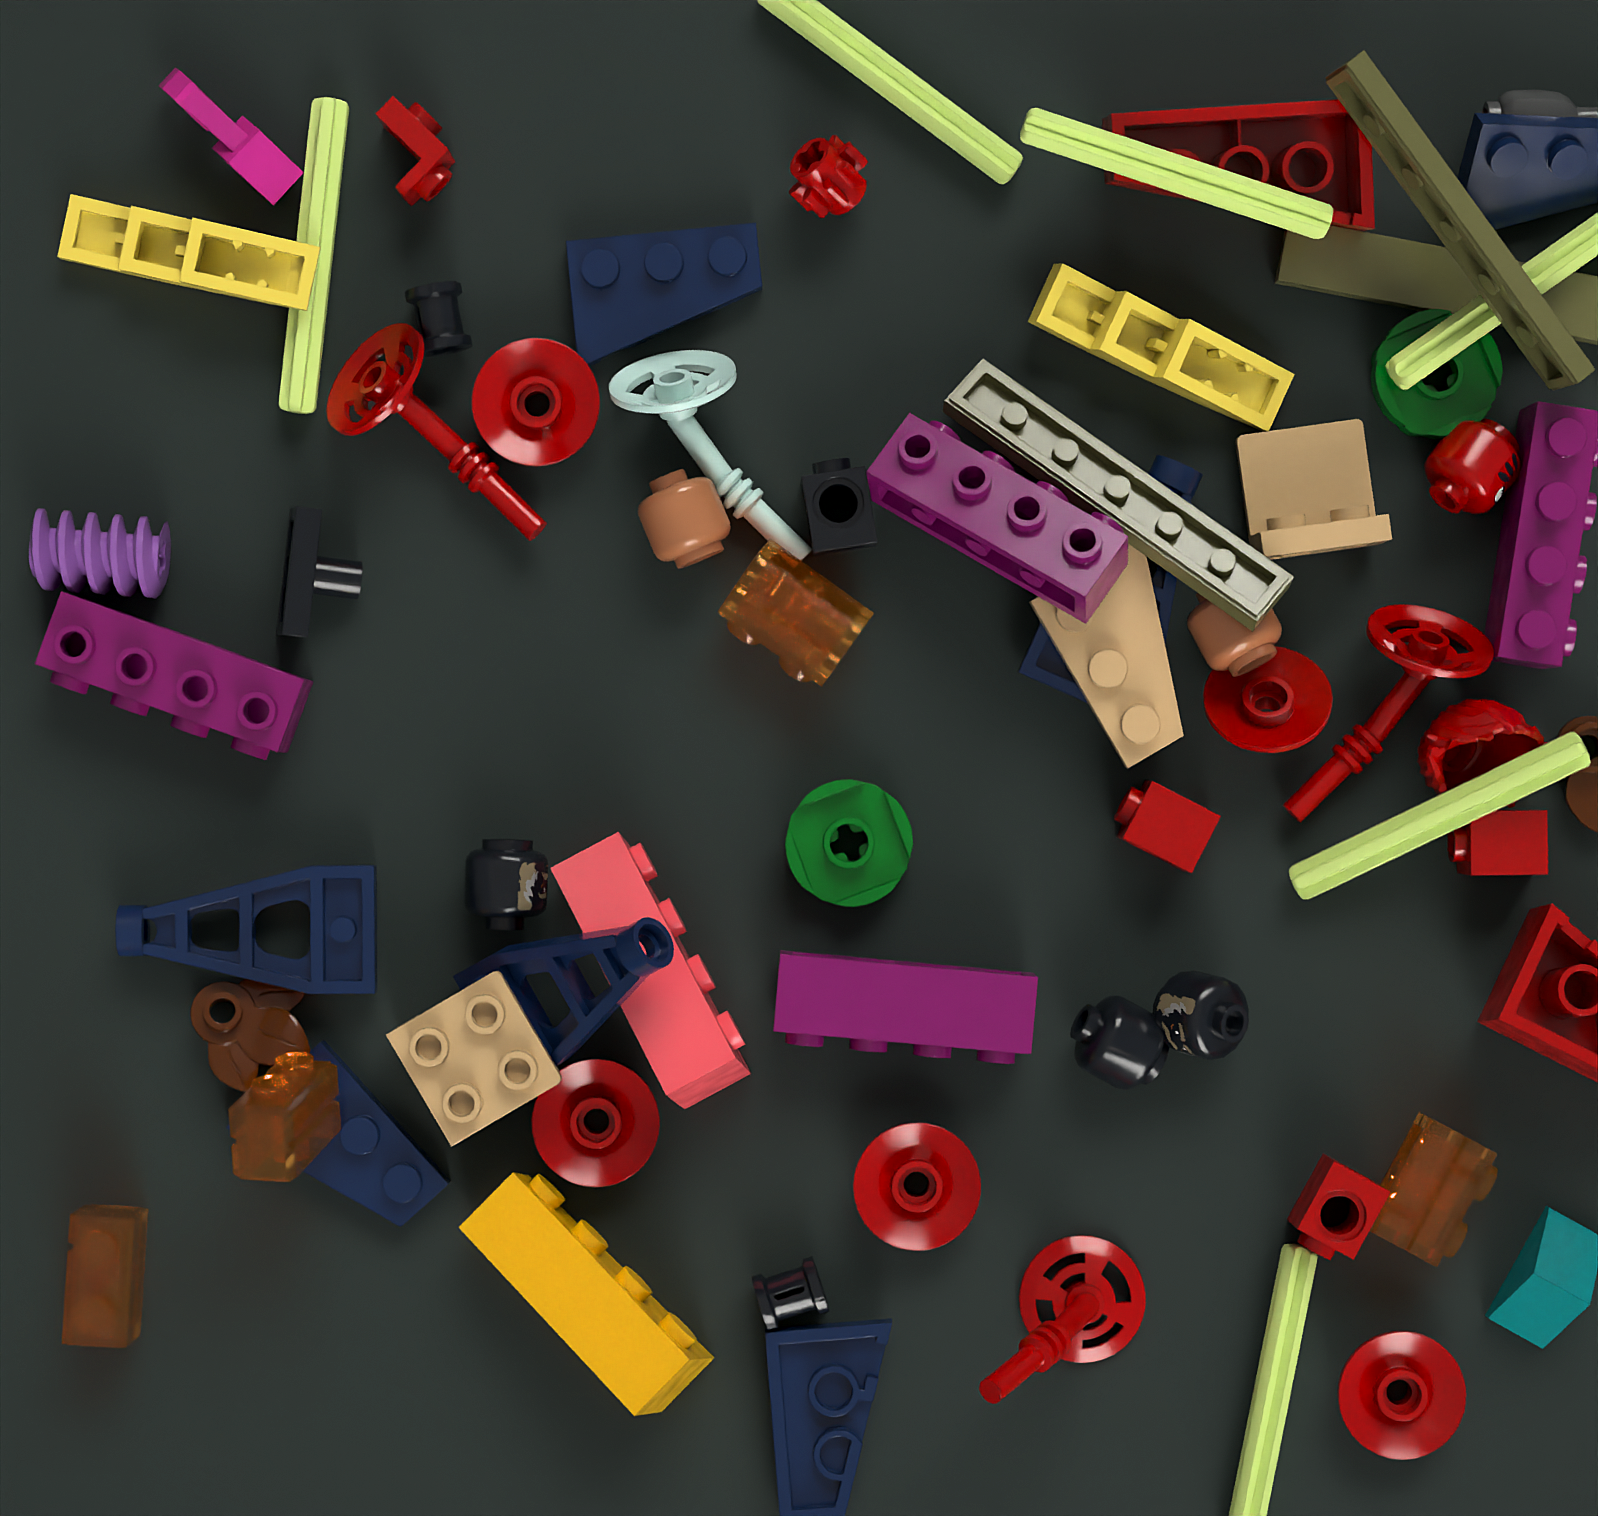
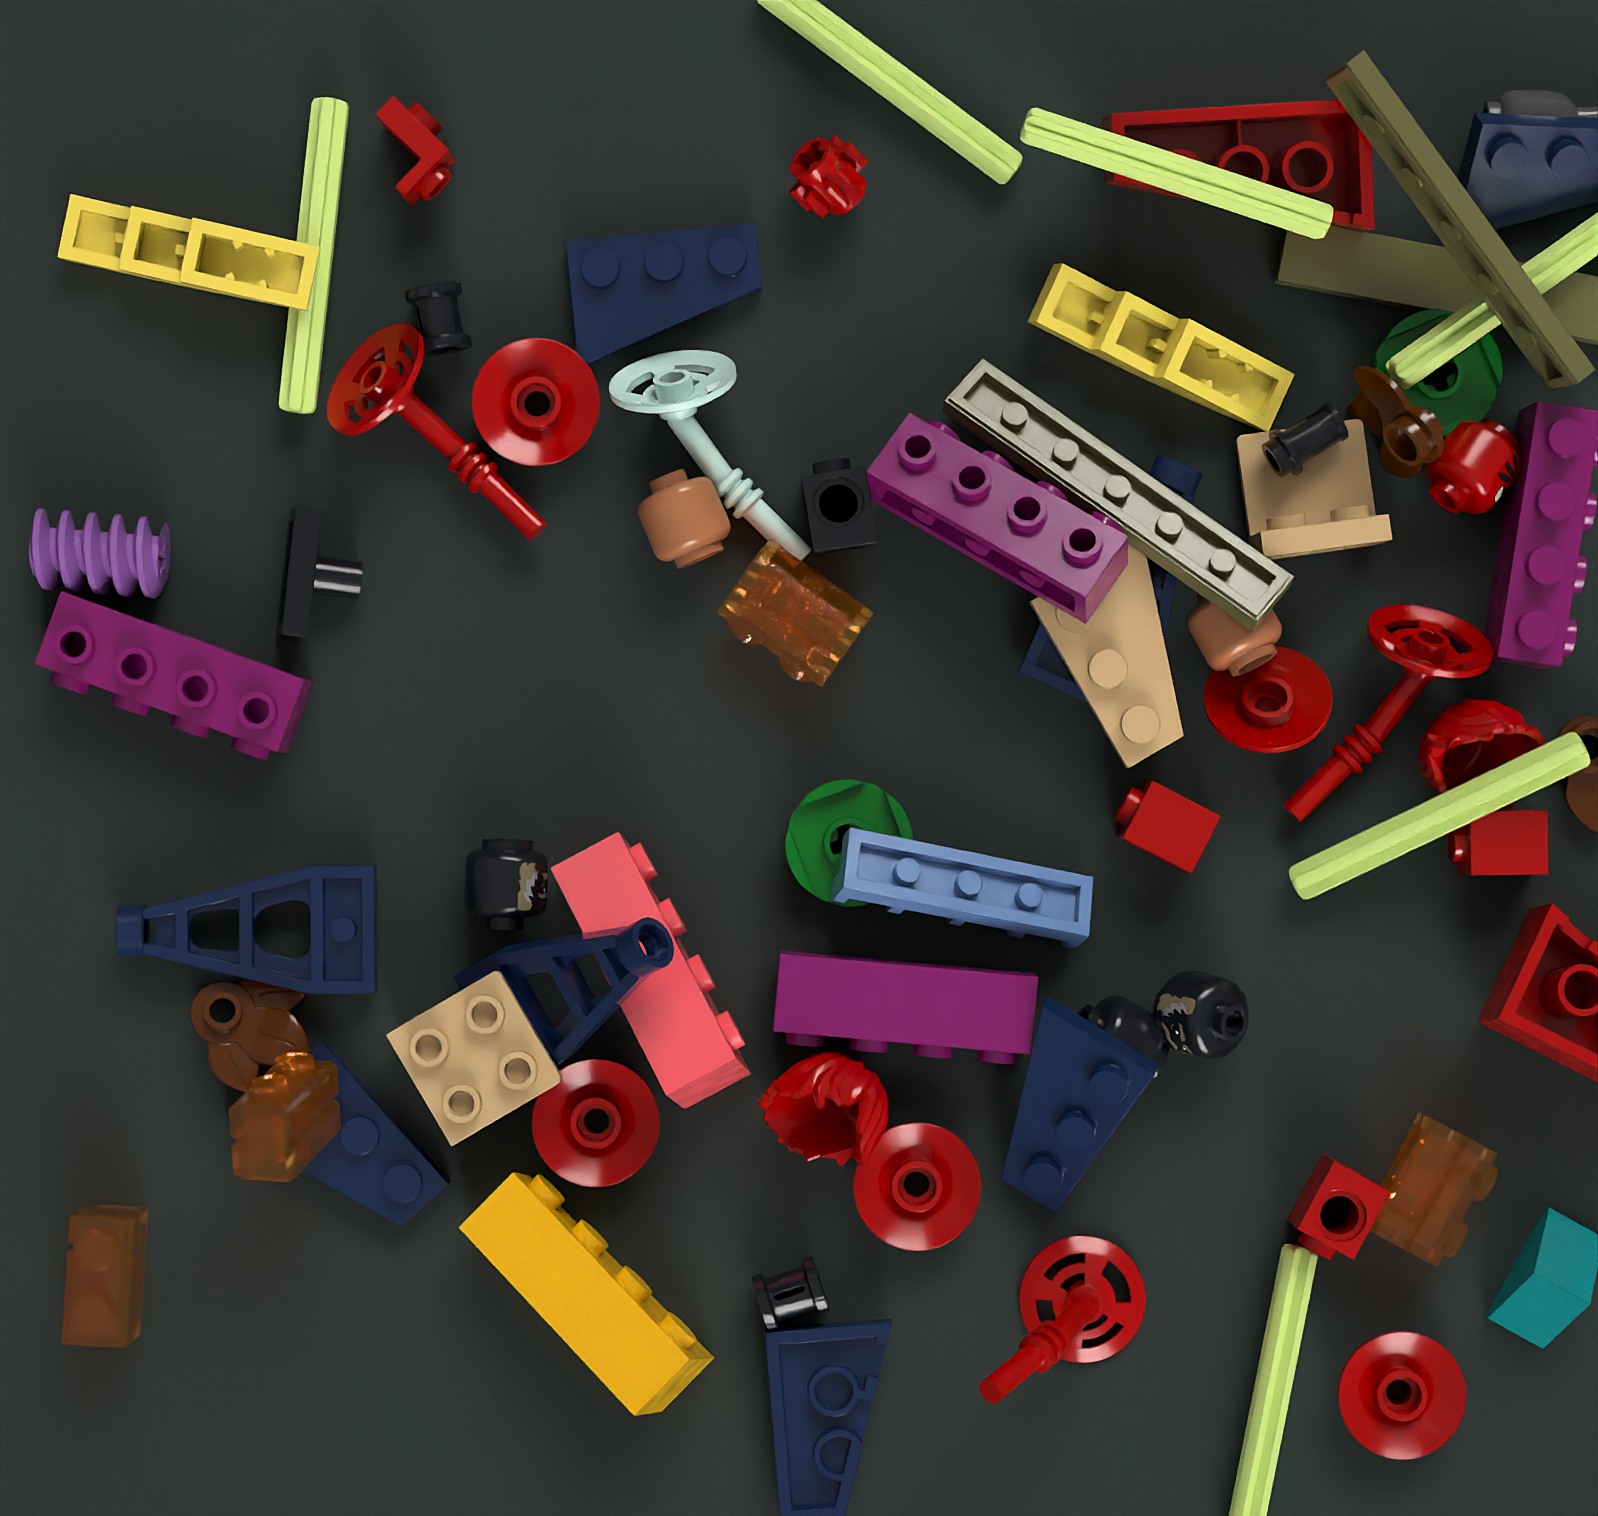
dark pink piece [159,67,304,205] -> none
none -> red hair [757,1051,889,1168]
none -> medium blue hinge [831,828,1094,949]
none -> dark blue wing [1001,996,1158,1213]
none -> black pin [1262,403,1349,477]
none -> reddish brown plate [1346,366,1445,478]

